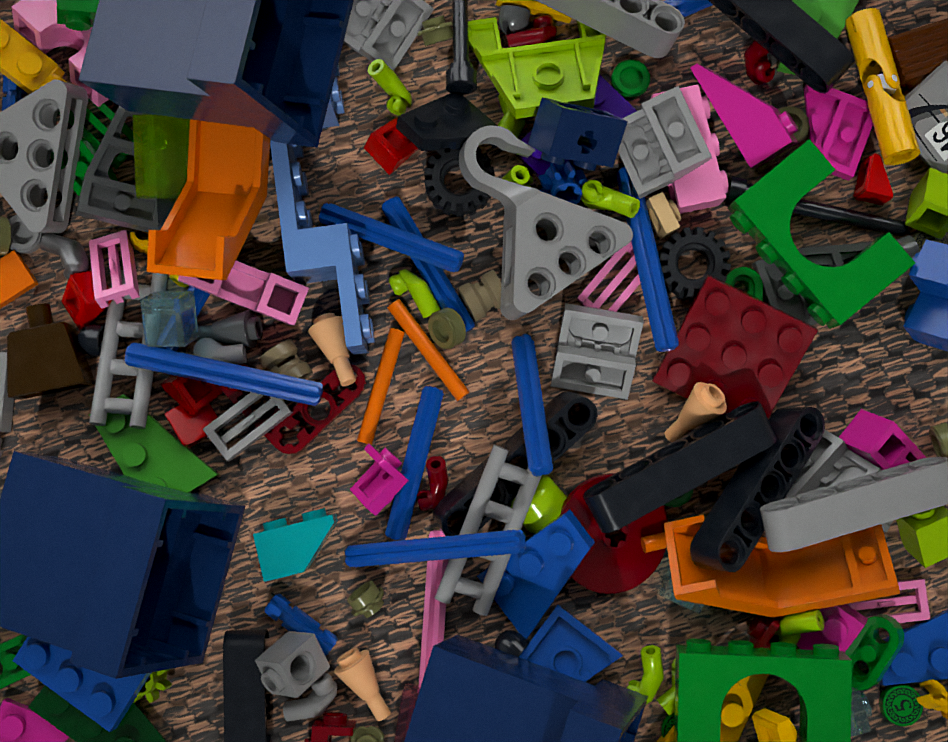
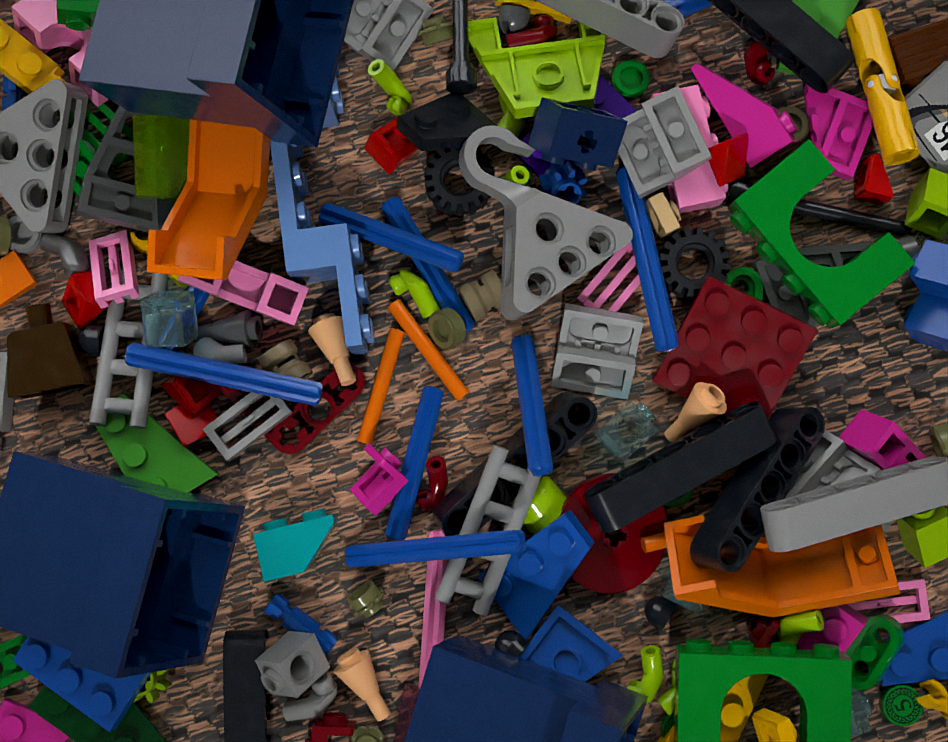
lime arm [581,180,640,218] -> none
none -> clear light blue brick [592,400,658,463]
none -> black hinge [644,596,678,631]
none -> red slope [708,132,749,187]

